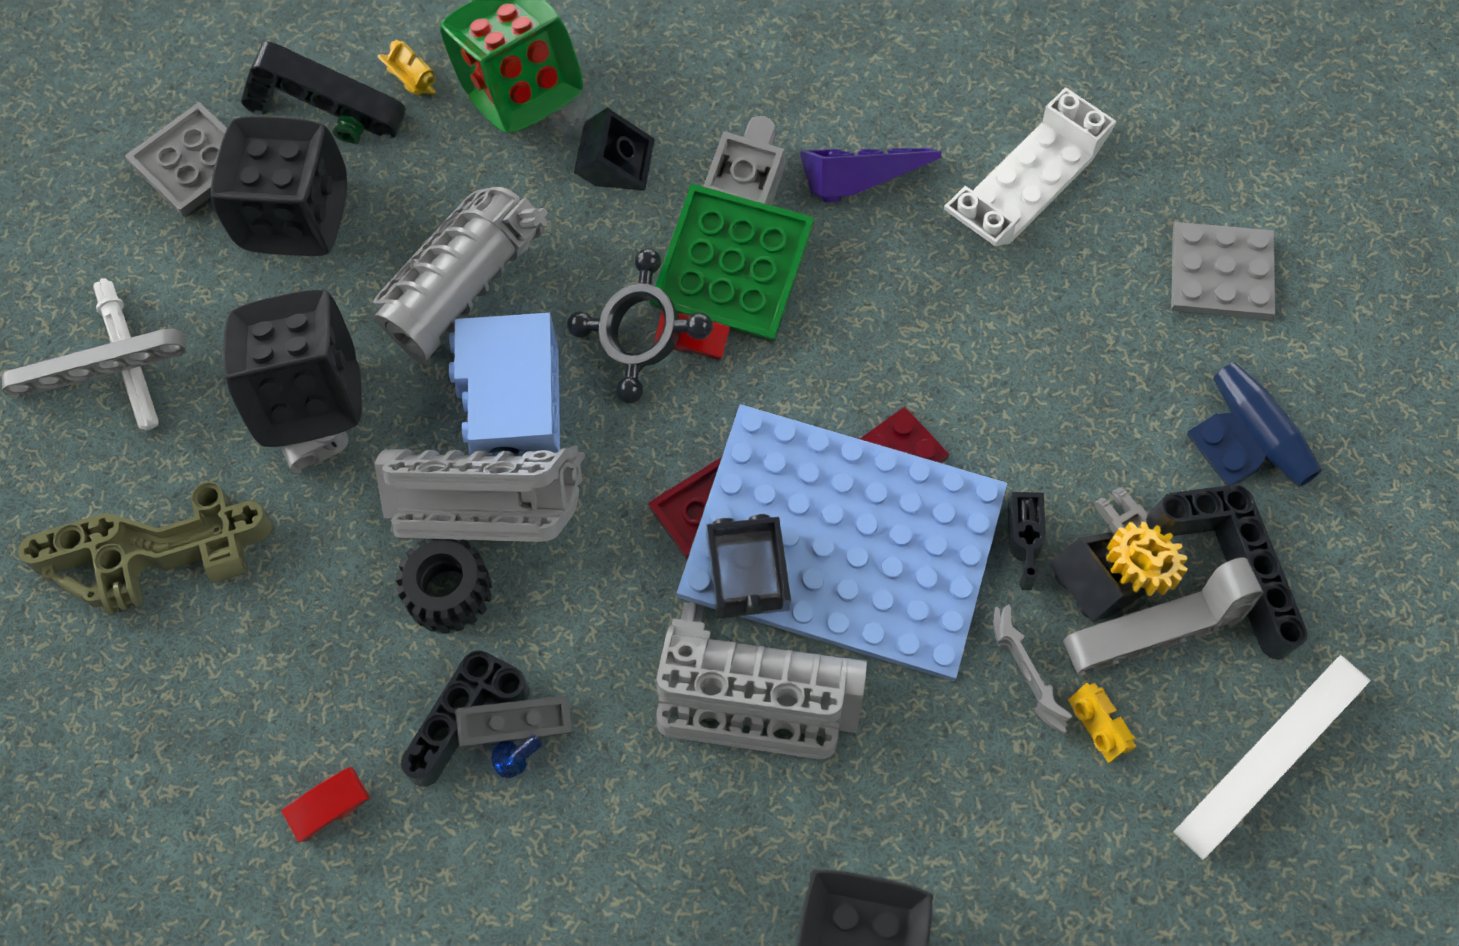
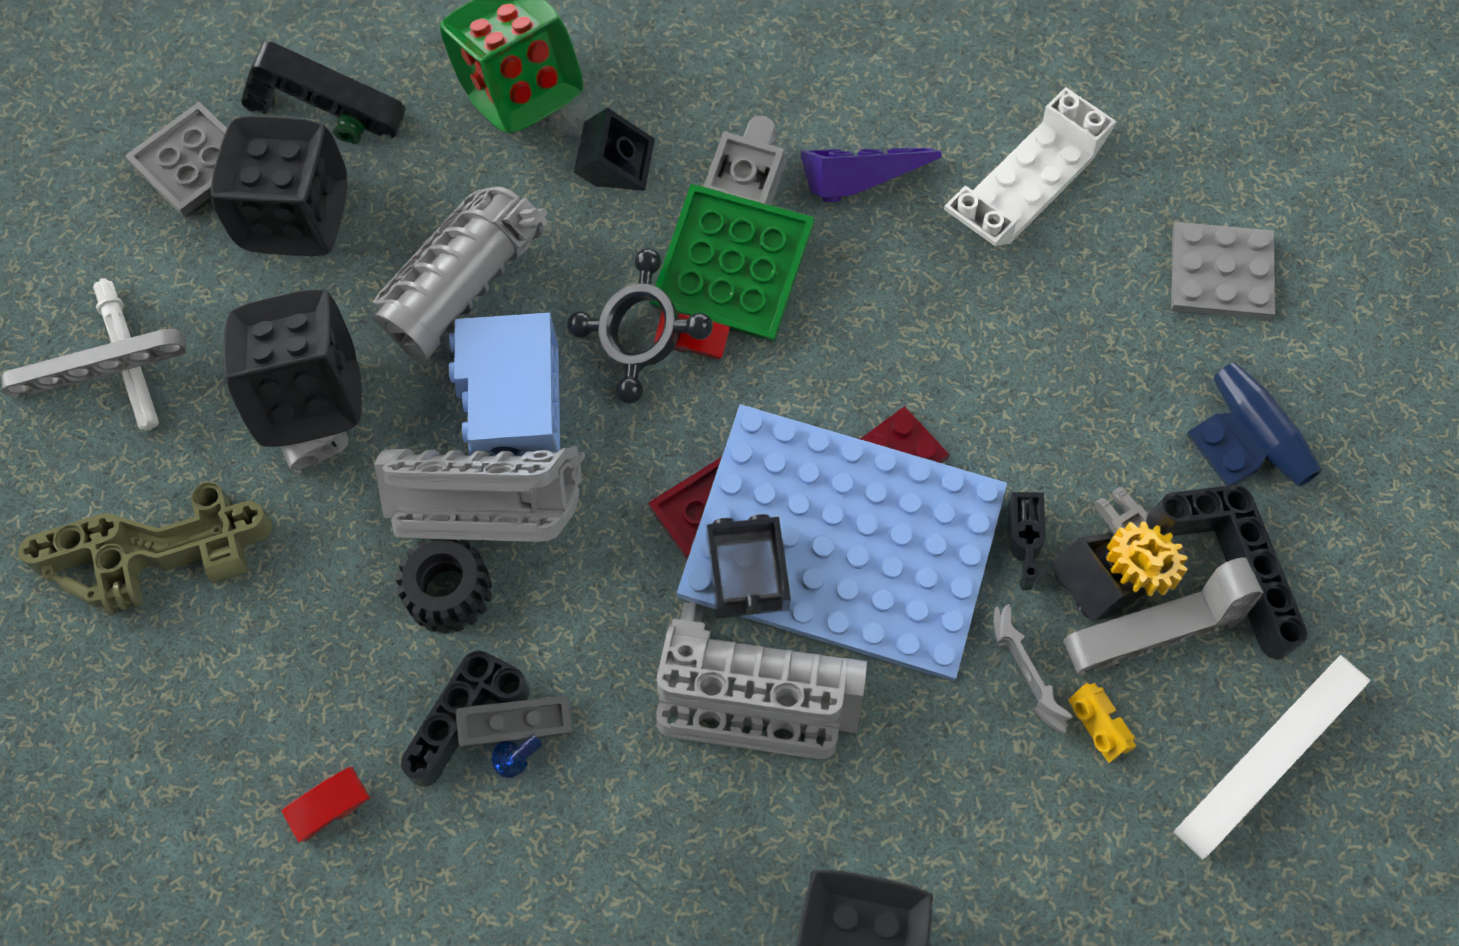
yellow hinge [378,40,436,95] -> none

